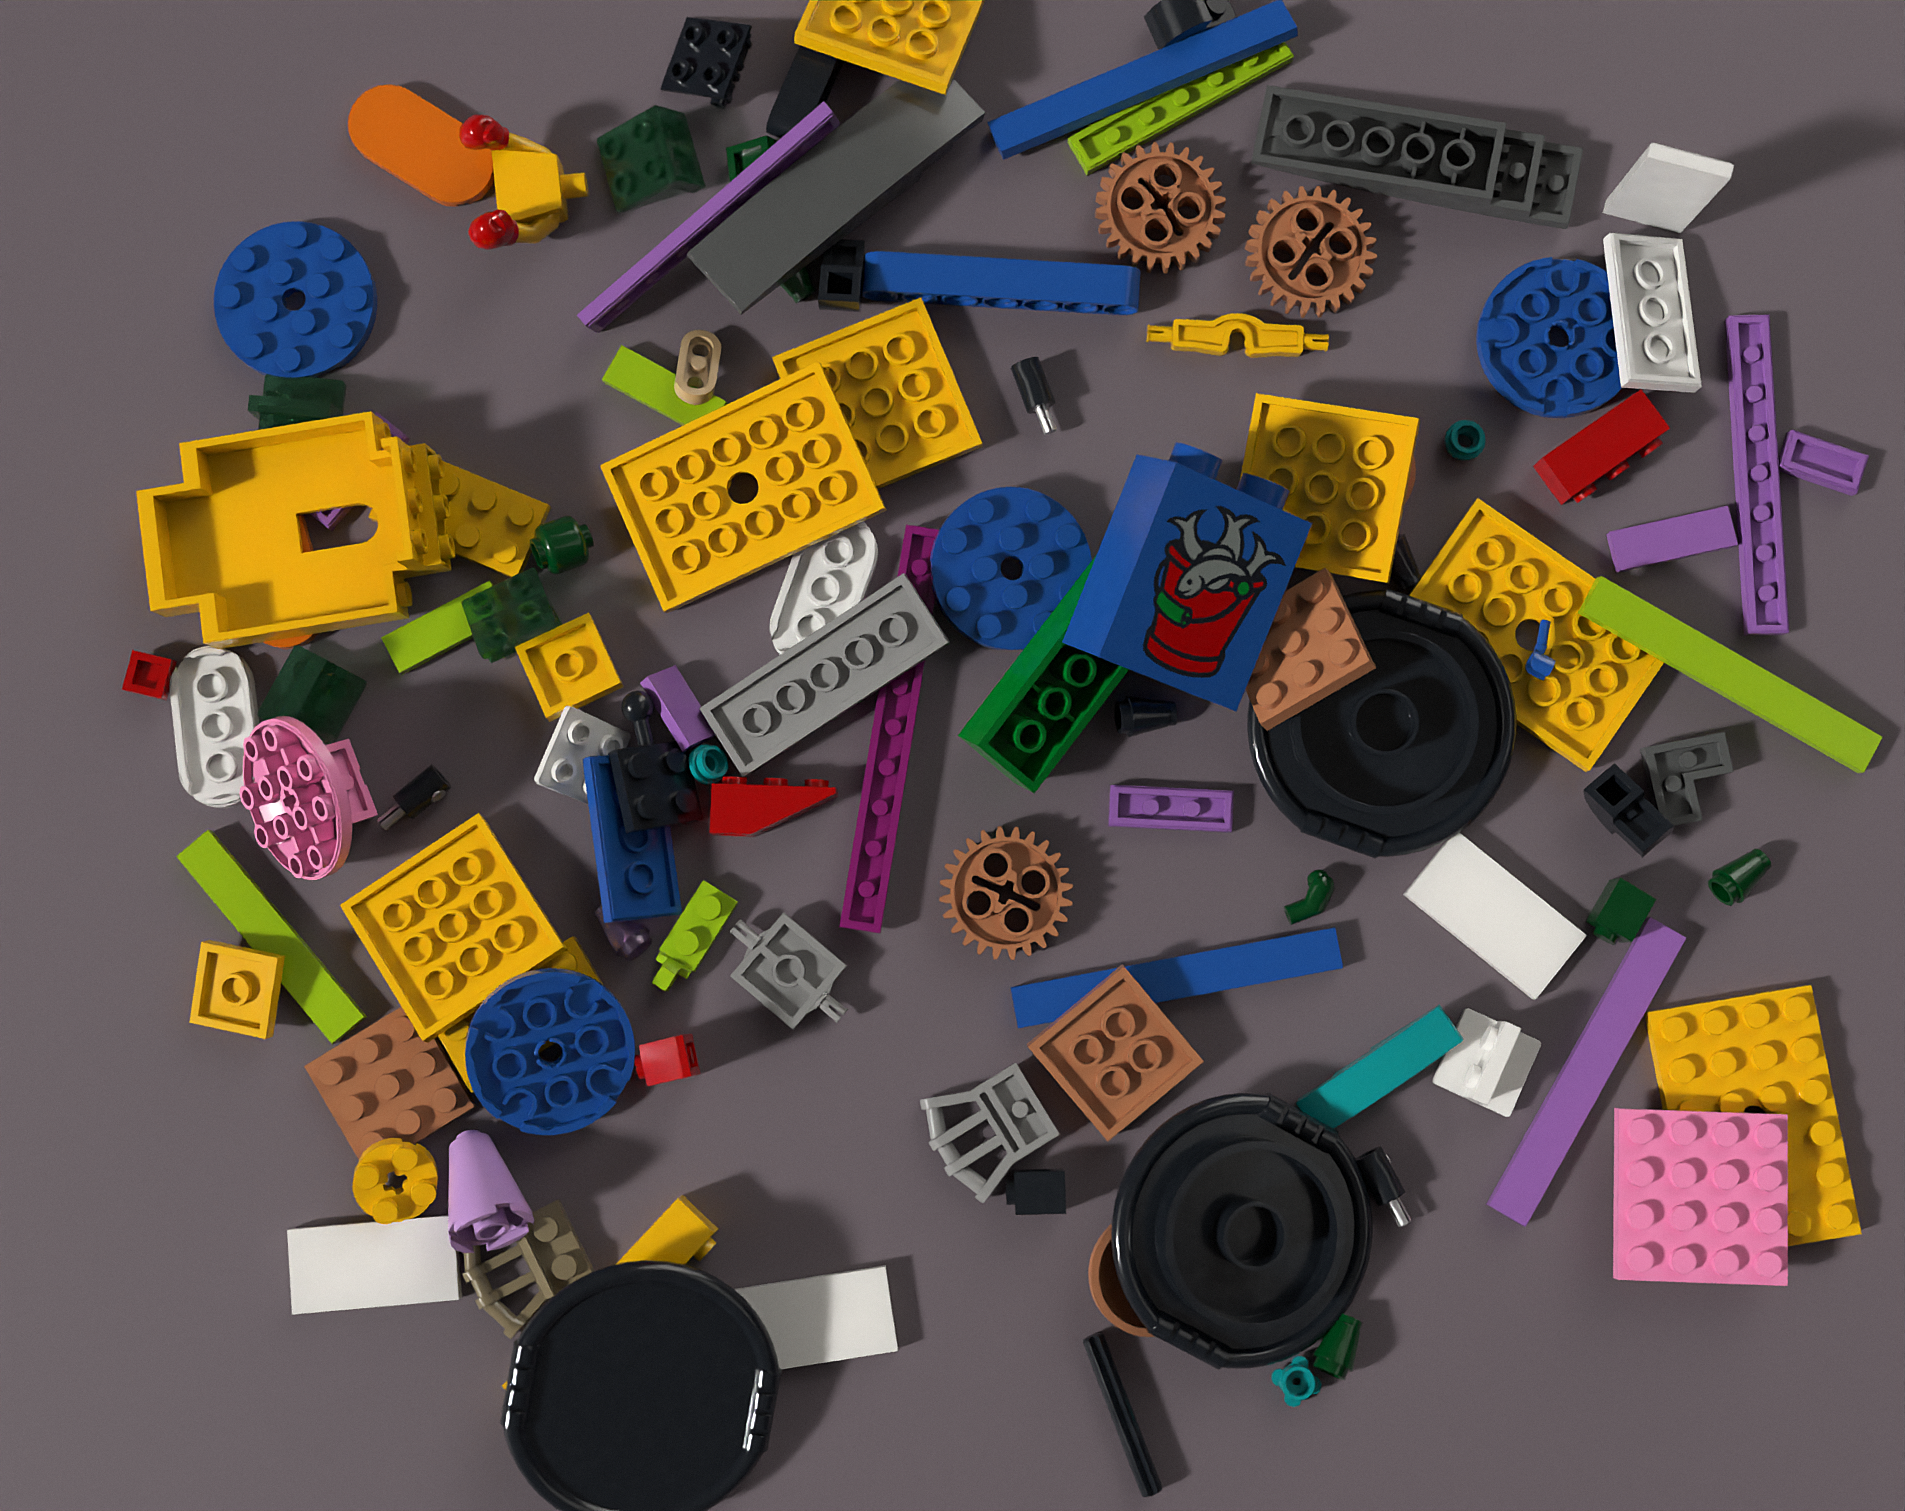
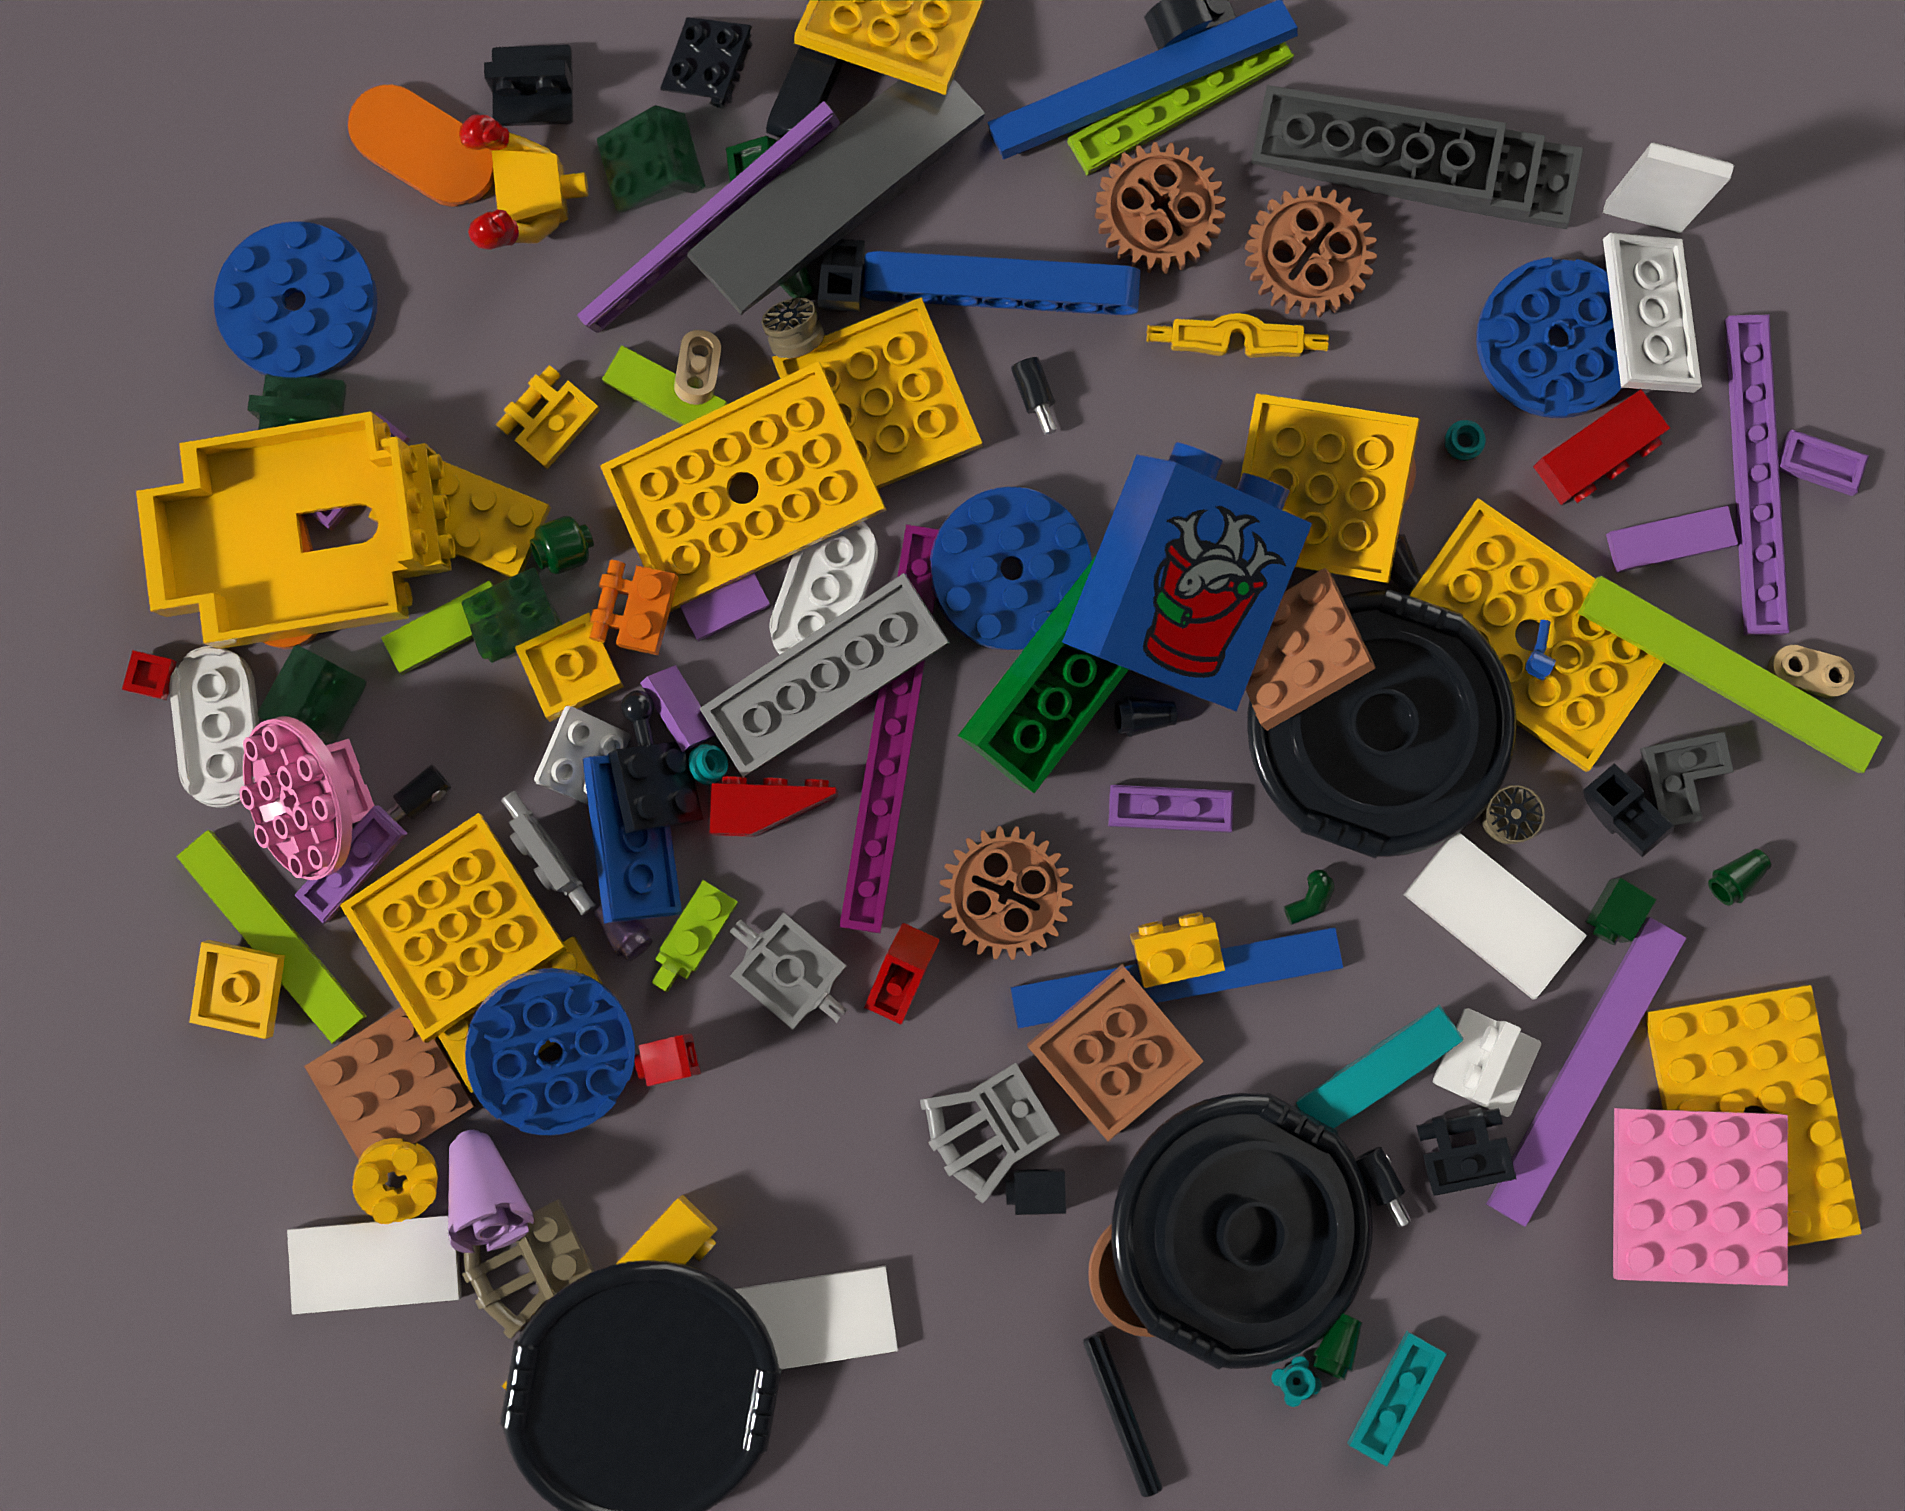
none -> medium lavender tile [294,805,408,924]
none -> black bracket [484,45,573,126]
none -> yellow plate [495,365,600,469]
none -> light grey plate [501,791,596,915]
none -> orange plate [589,560,679,655]
none -> medium lavender tile [680,573,771,642]
none -> dark tan wheel [761,298,825,358]
none -> red slope [864,922,940,1025]
none -> yellow bracket [1130,912,1225,988]
none -> teal plate [1347,1331,1447,1467]
none -> black plate [1416,1107,1516,1196]
none -> dark tan wheel [1481,785,1545,844]
none -> tan plate [1768,645,1854,698]

